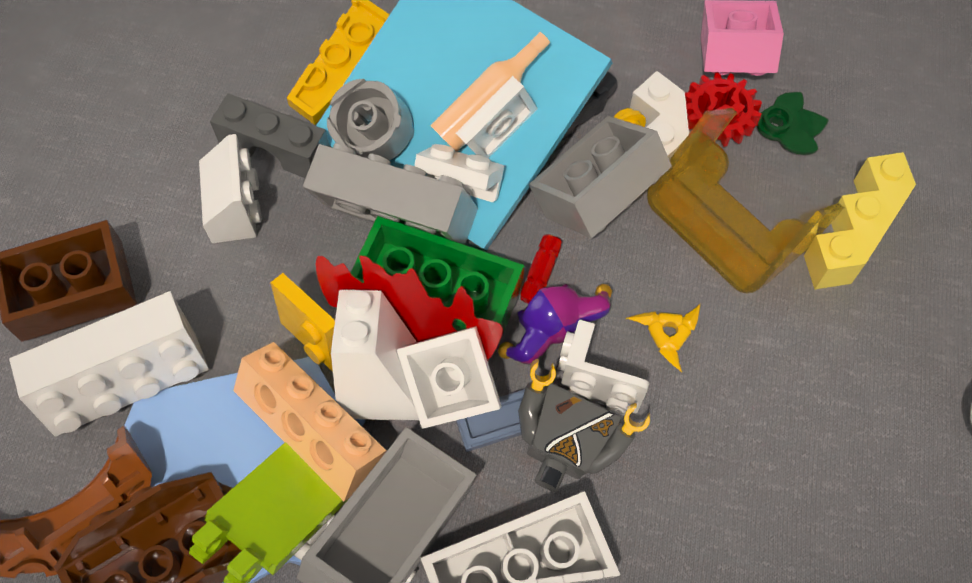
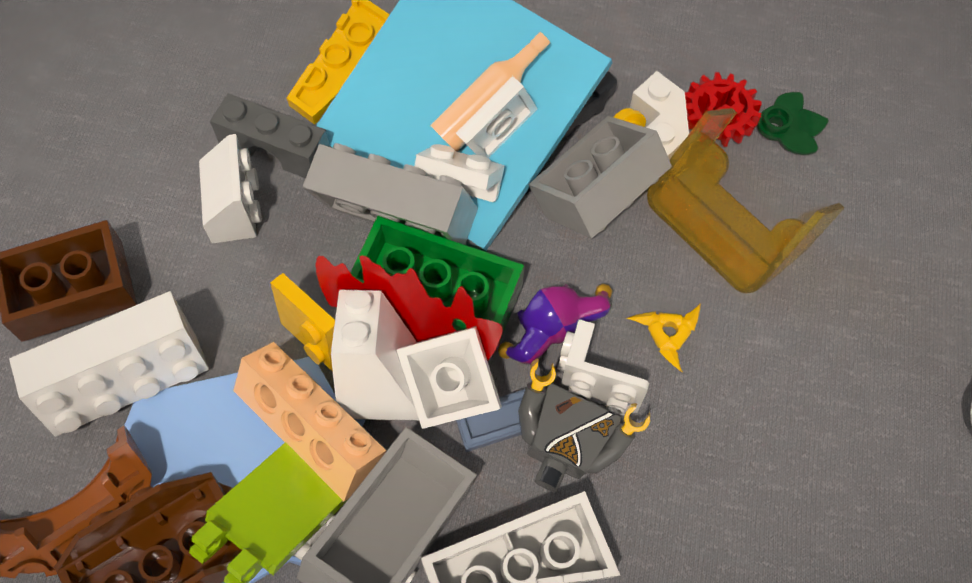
light grey brick [327,79,414,160] -> none
red axle [520,234,562,304] -> none
bright pink brick [701,0,784,76] -> none
light yellow brick [804,152,916,289] -> none

